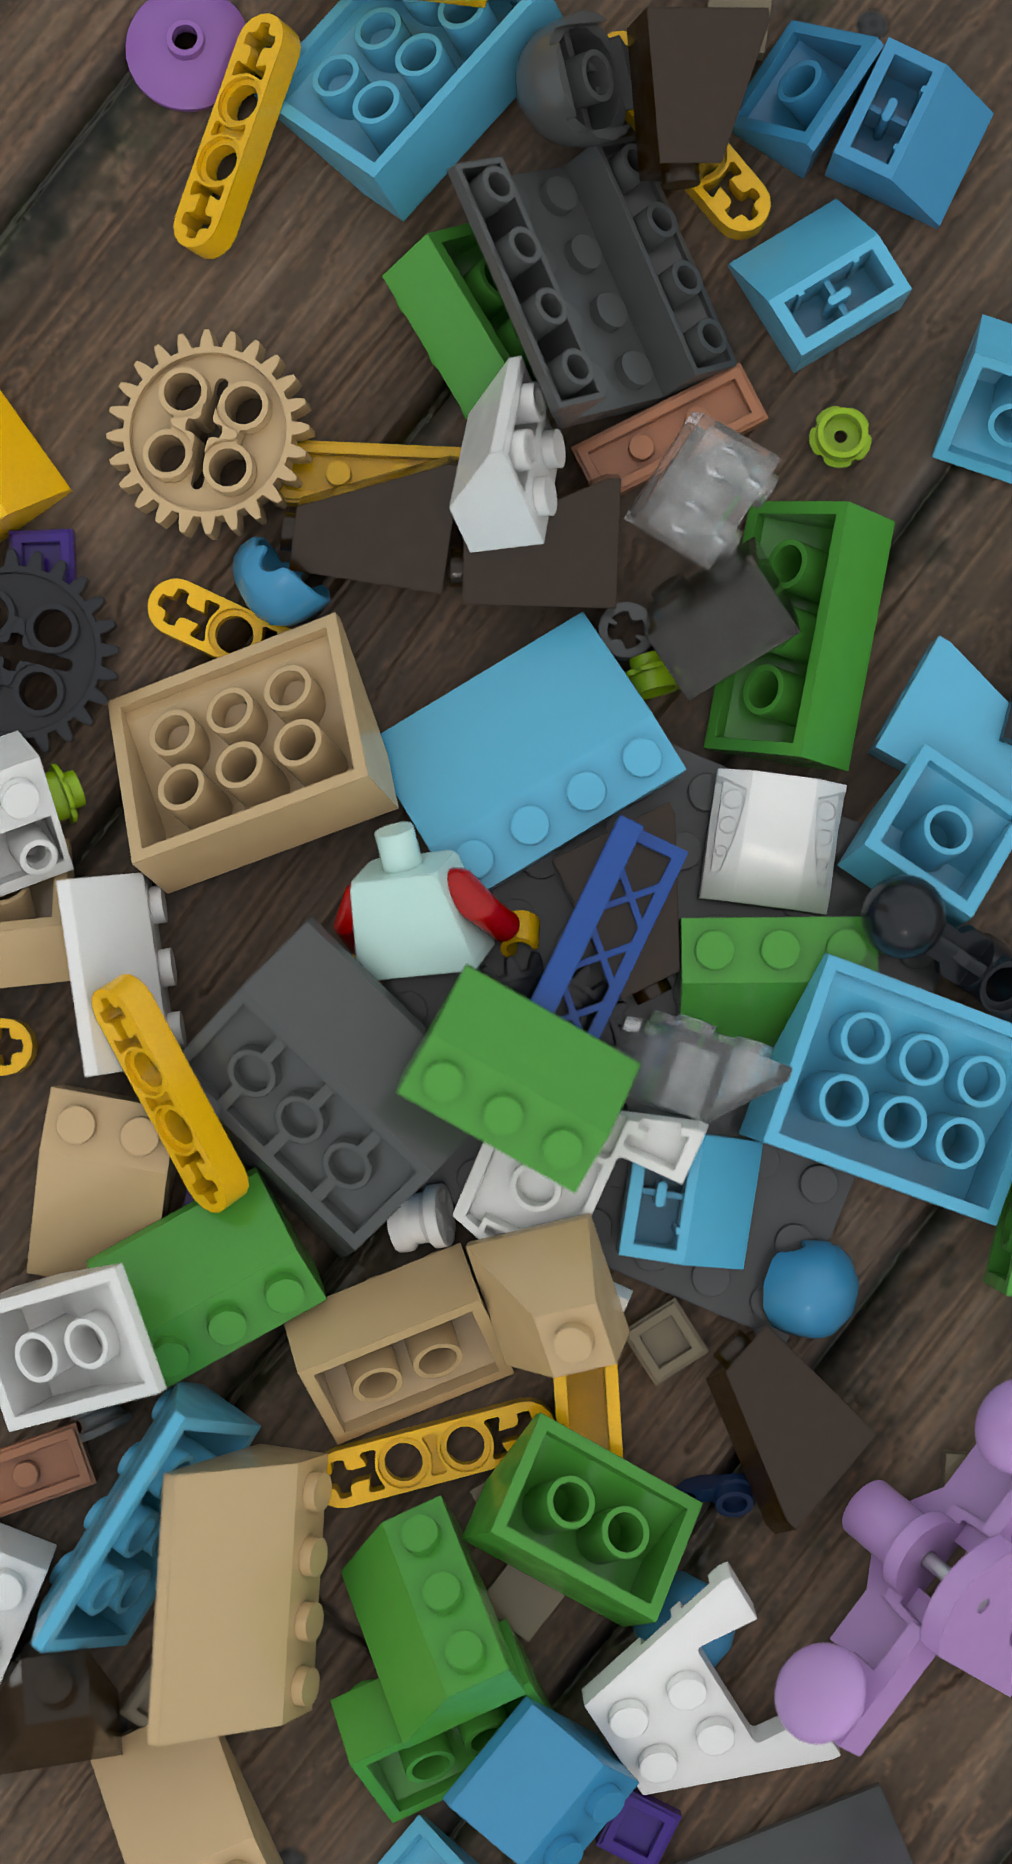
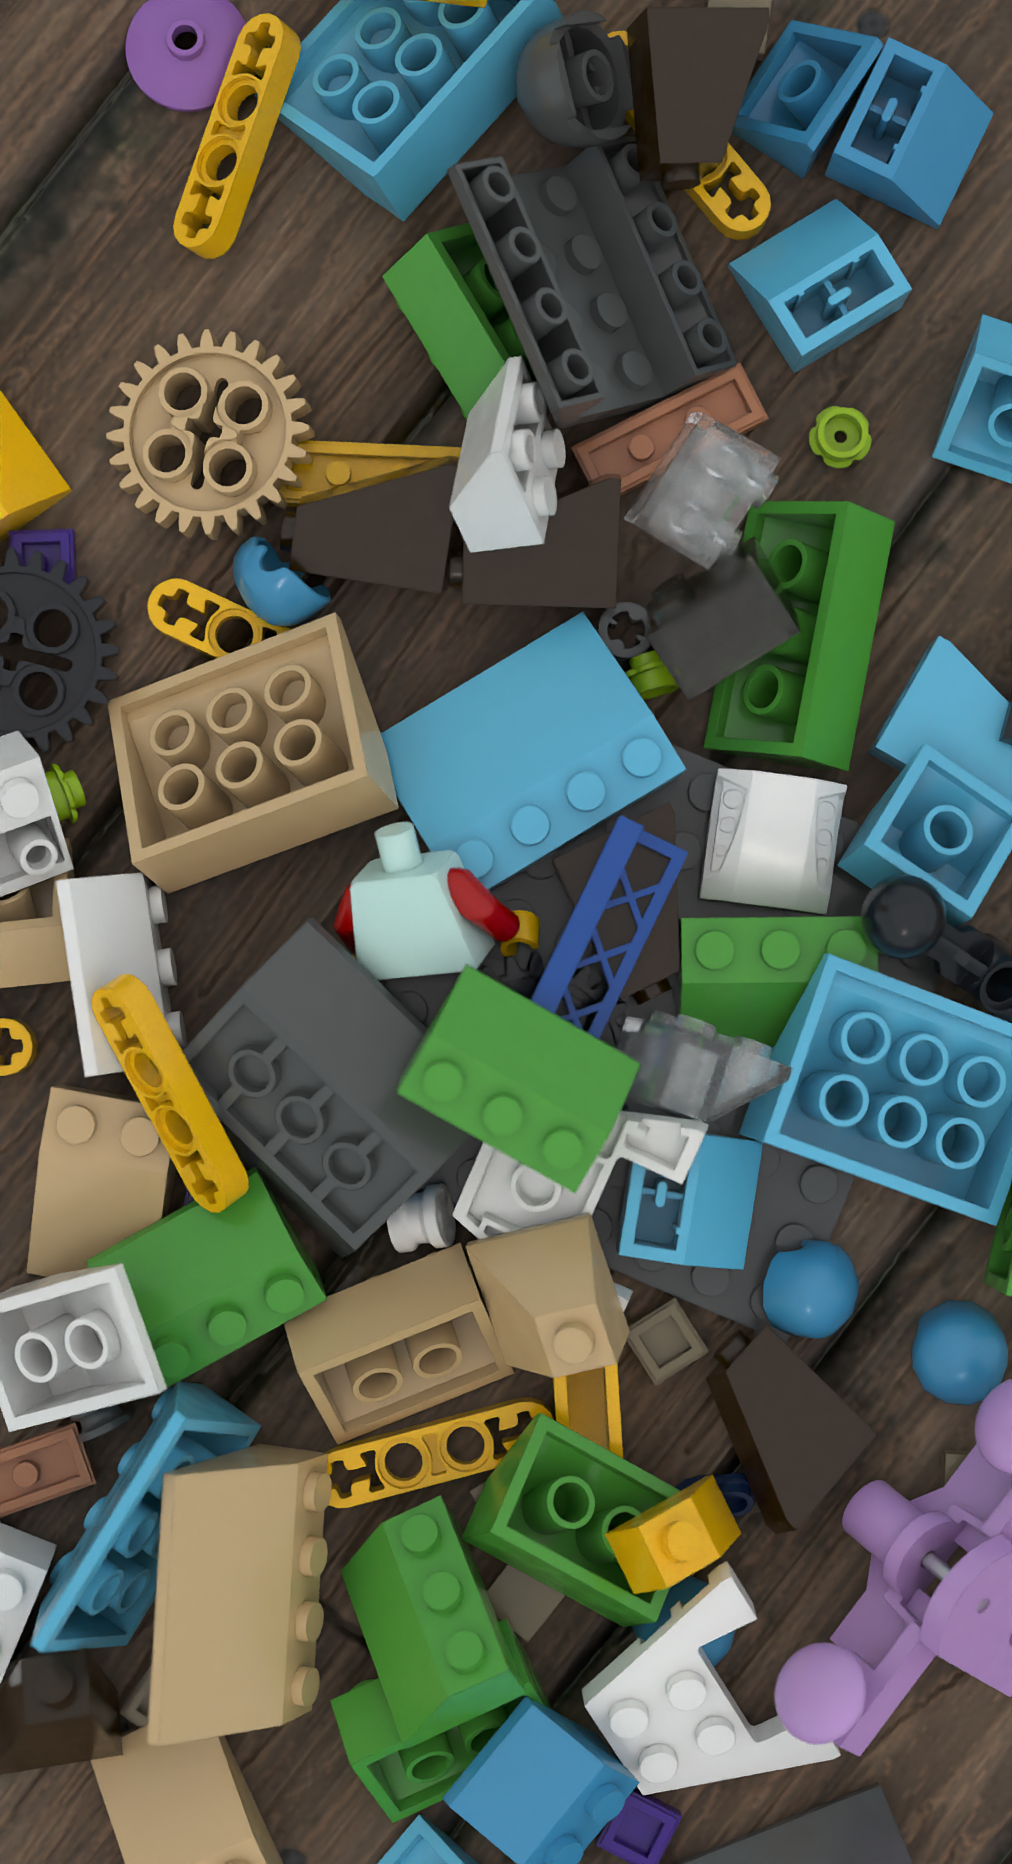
none -> yellow slope [605,1474,741,1594]
none -> dark azure hair [911,1300,1008,1405]

